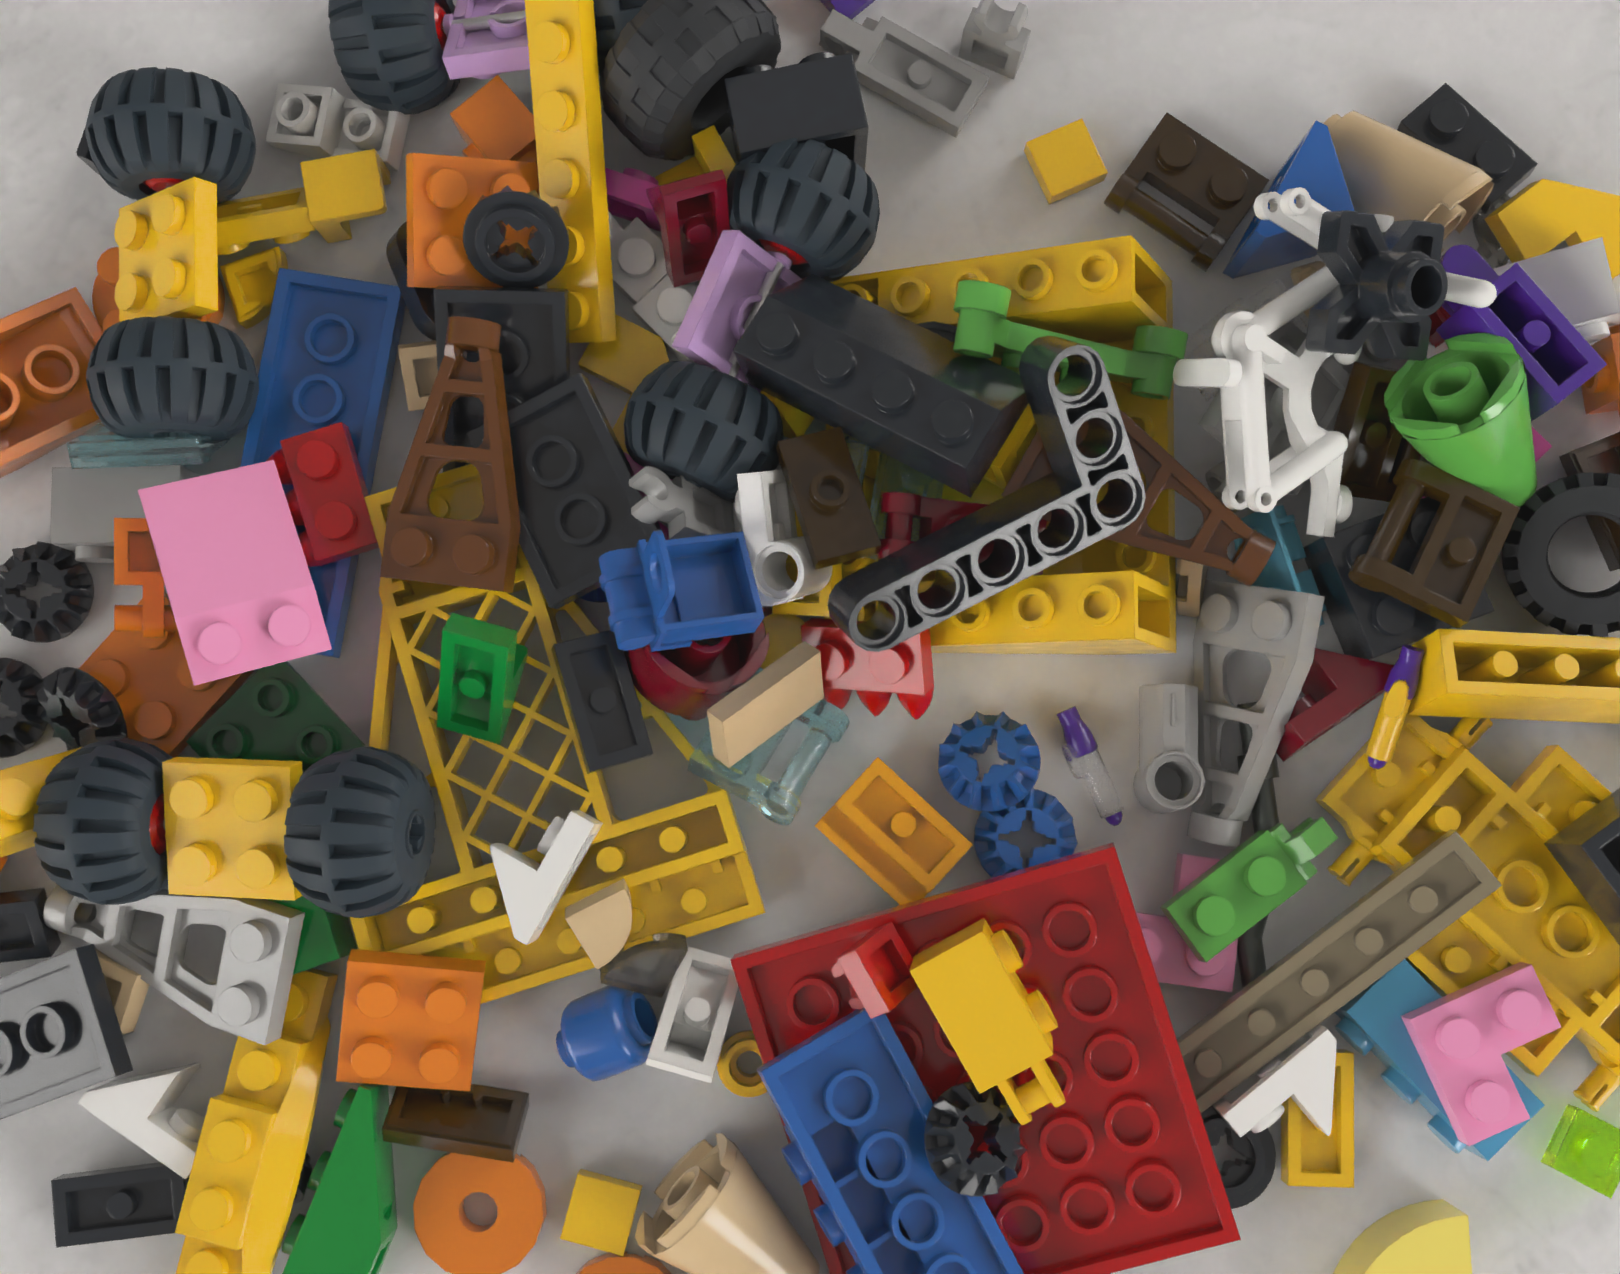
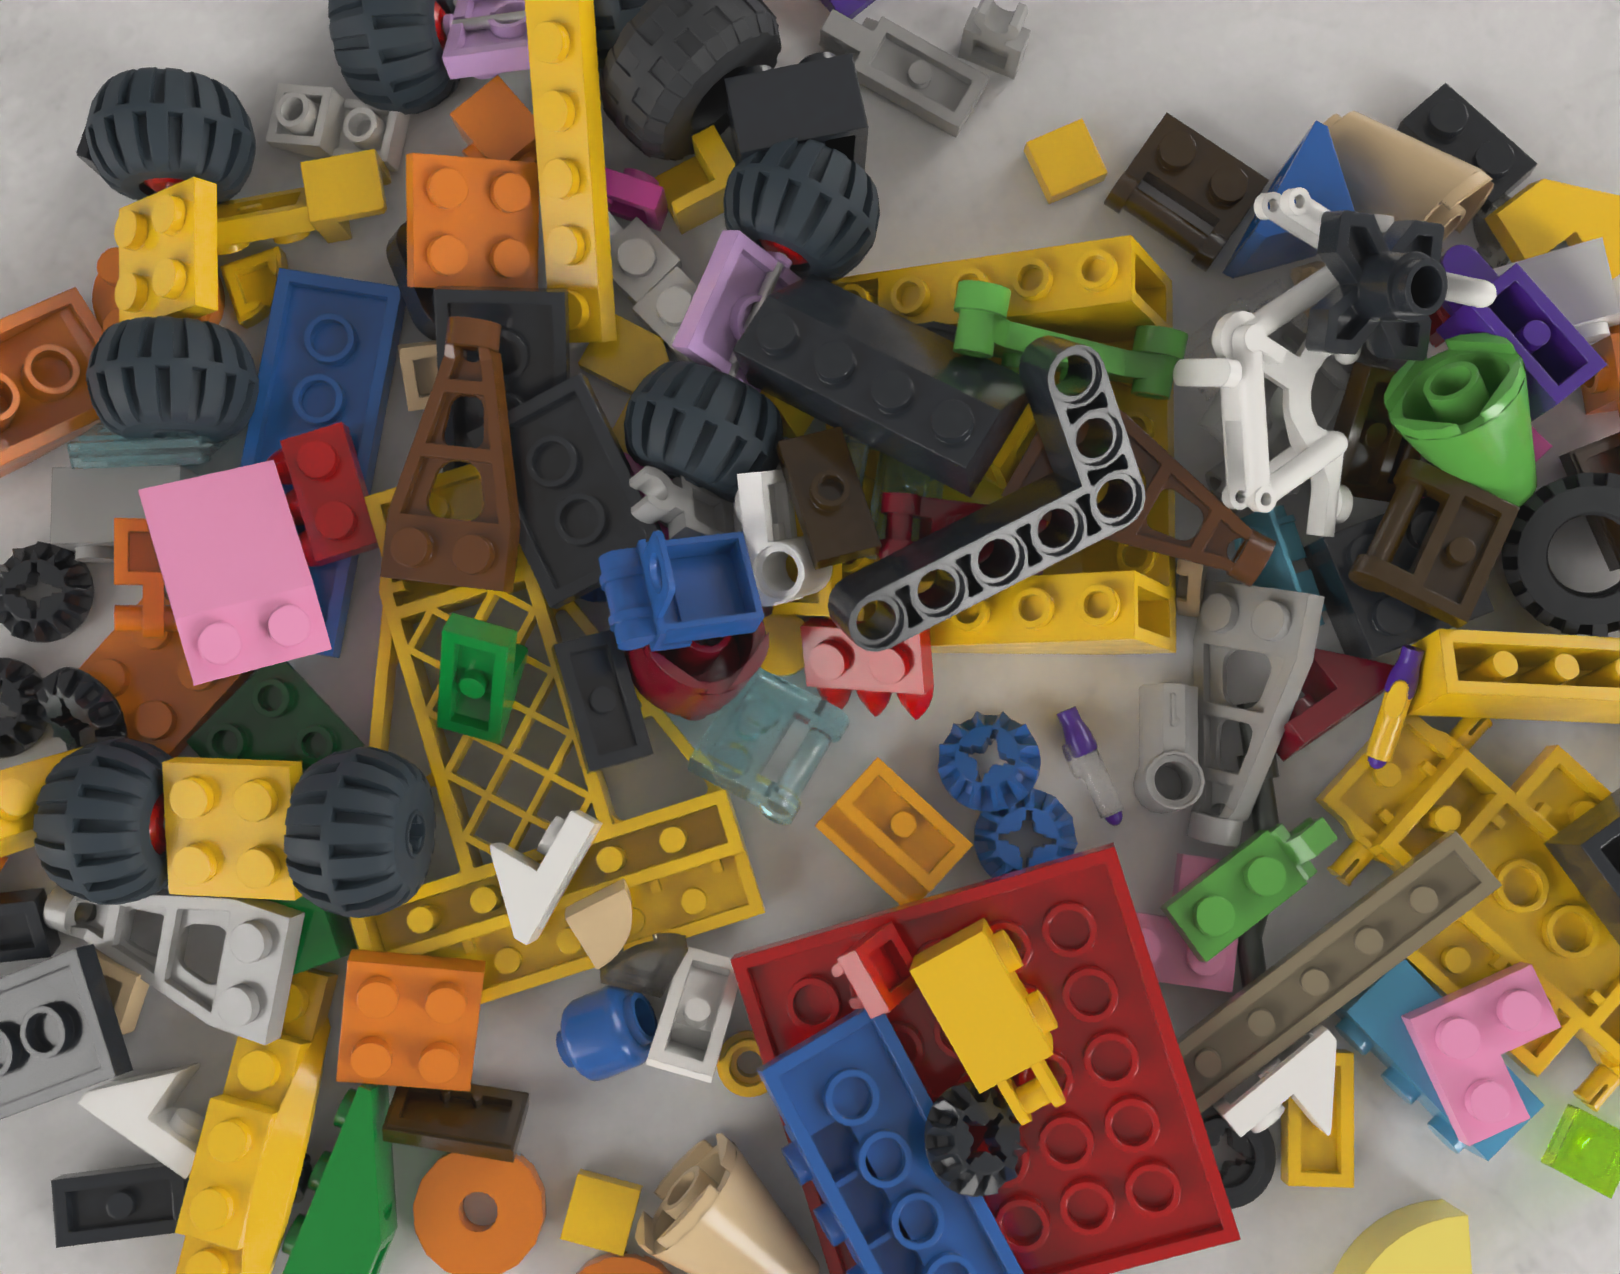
black gear [463,185,569,288] -> none
dark red slope [646,169,730,288] -> none
tan tile [707,641,824,768] -> none

